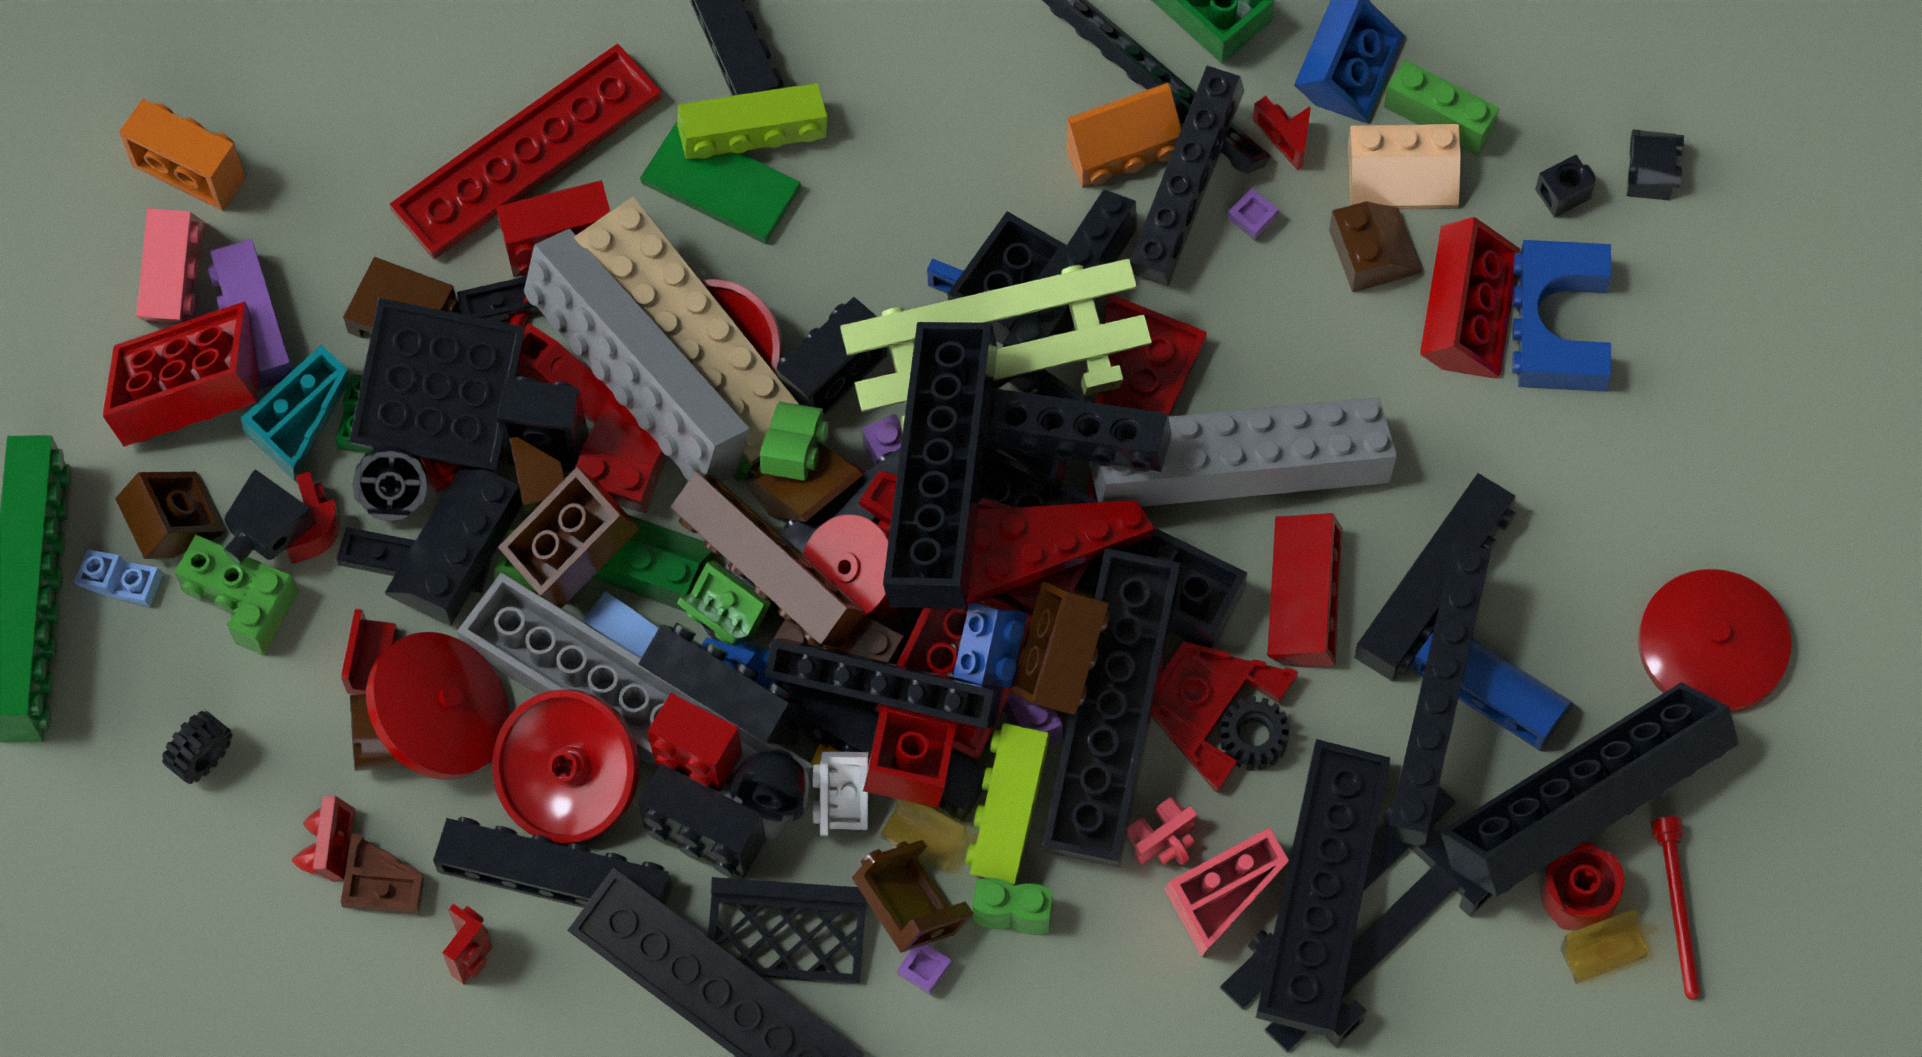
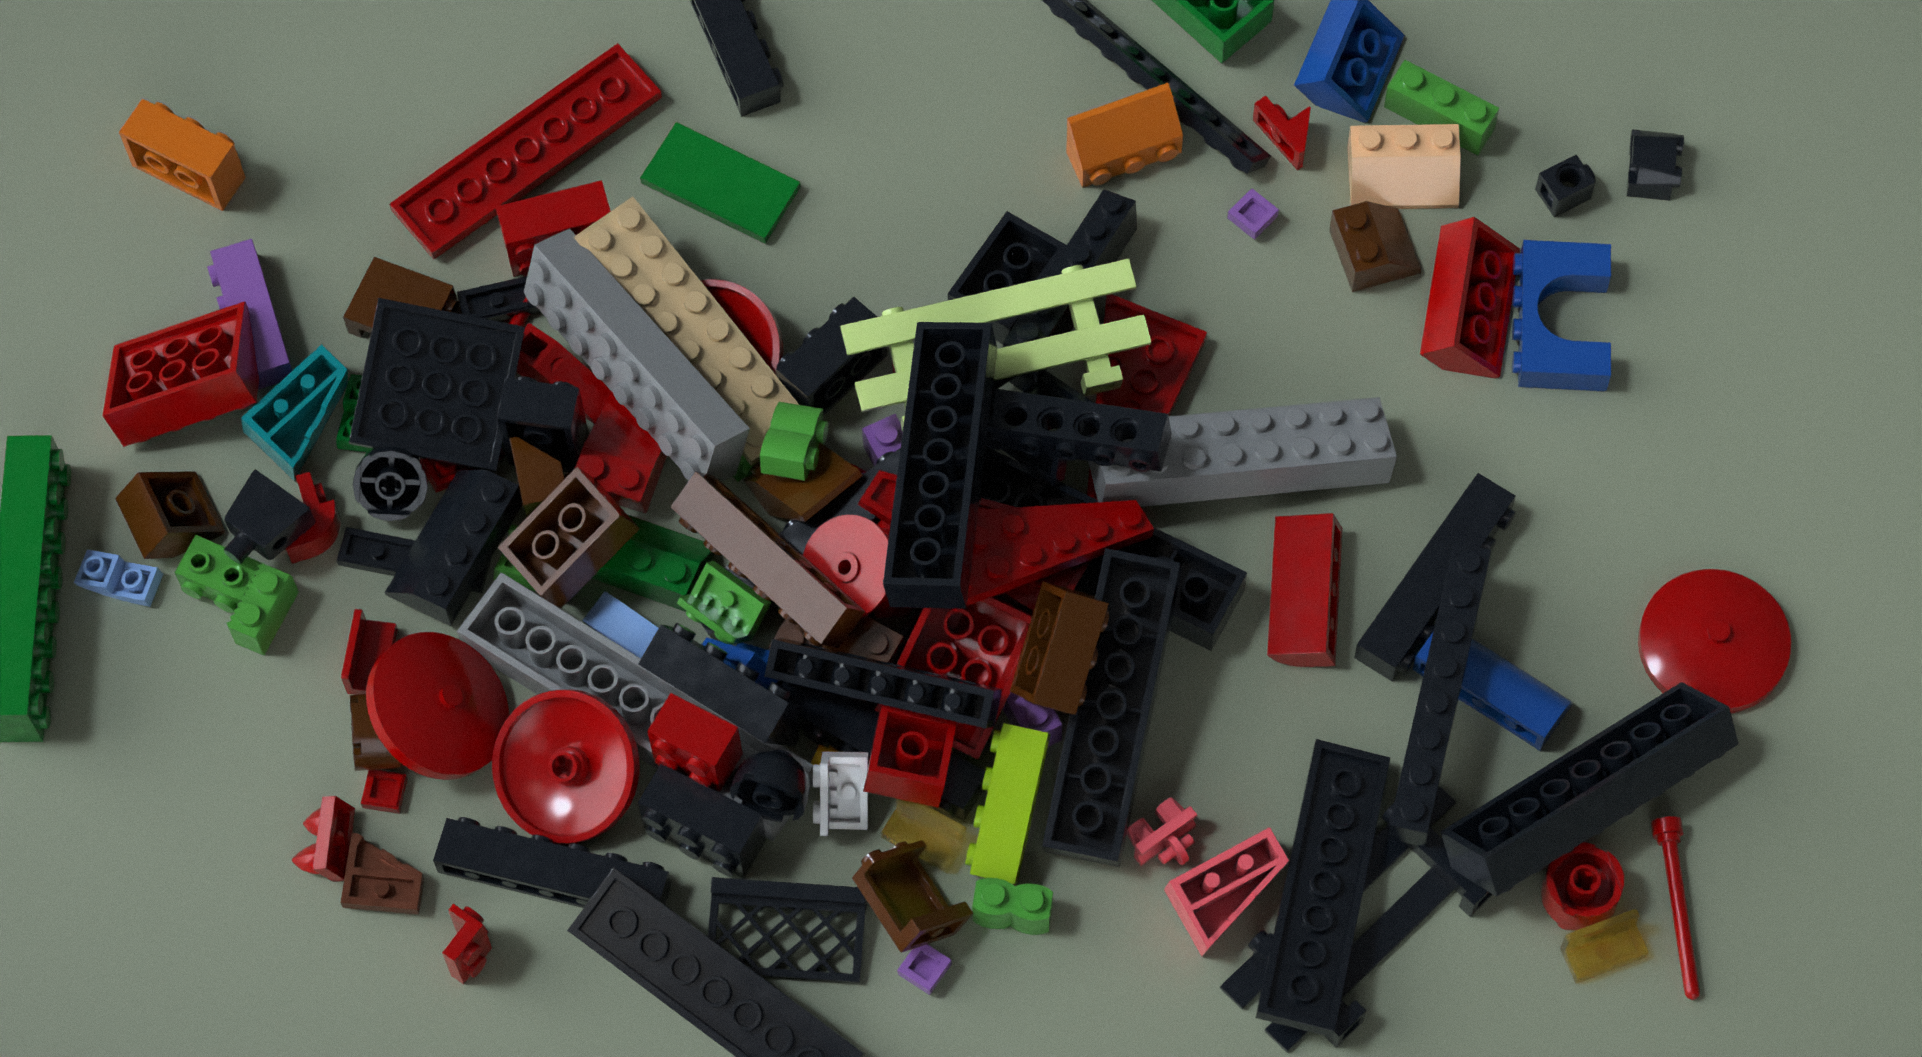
coral wedge [136,208,206,324] -> none
black tyre [162,711,233,784] -> none
lime brick [677,83,827,160] -> none
blue tile [927,258,963,293] -> none
blue bracket [954,602,1027,688] -> none
black brick [1130,65,1245,286] -> none
red wing [1151,641,1298,793] -> none
black tyre [1220,696,1290,771] -> none
none -> red tile [361,770,408,814]

